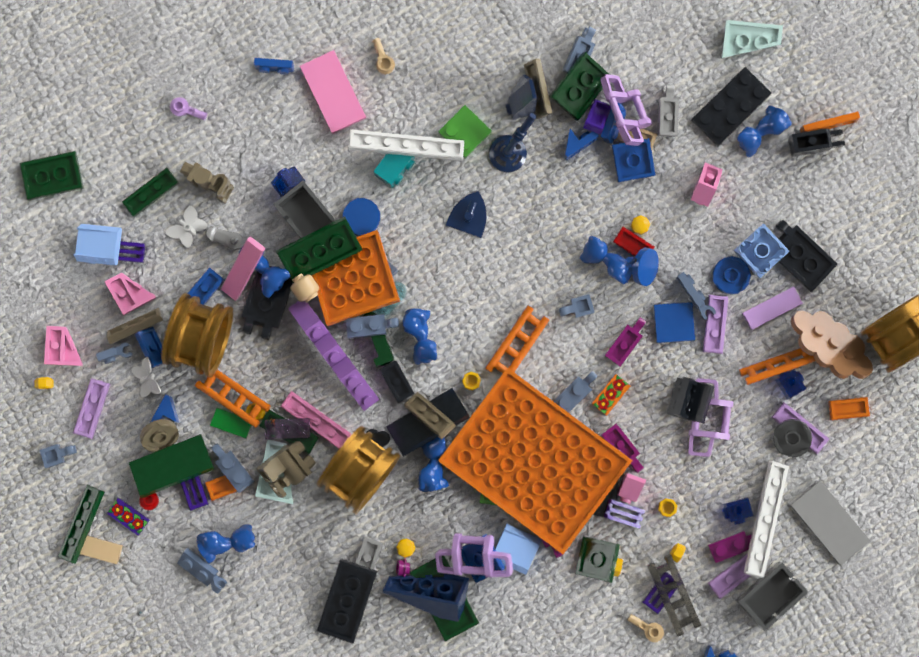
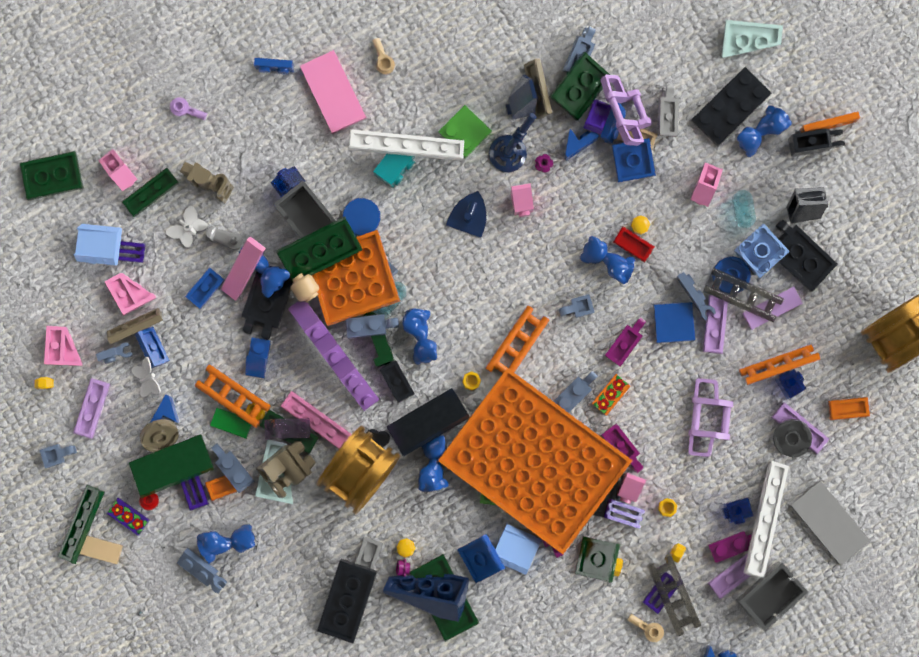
pearl gold wheel [162,293,233,378] -> none
dark tan tile [404,392,456,439] -> none
lavender bar [435,533,513,577] -> none
blue tile [632,248,659,286] -> none
black bracket [667,377,714,424] -> none
plate [791,311,873,379] -> none
none -> bright pink slope [98,149,138,191]
none -> blue slope [245,337,271,379]
none -> bright pink slope [511,183,534,217]
none -> magenta plate [535,154,554,173]
none -> clear smoke bar [703,267,784,323]
none -> clear light blue plate [732,190,756,228]
none -> black torso [786,187,828,224]

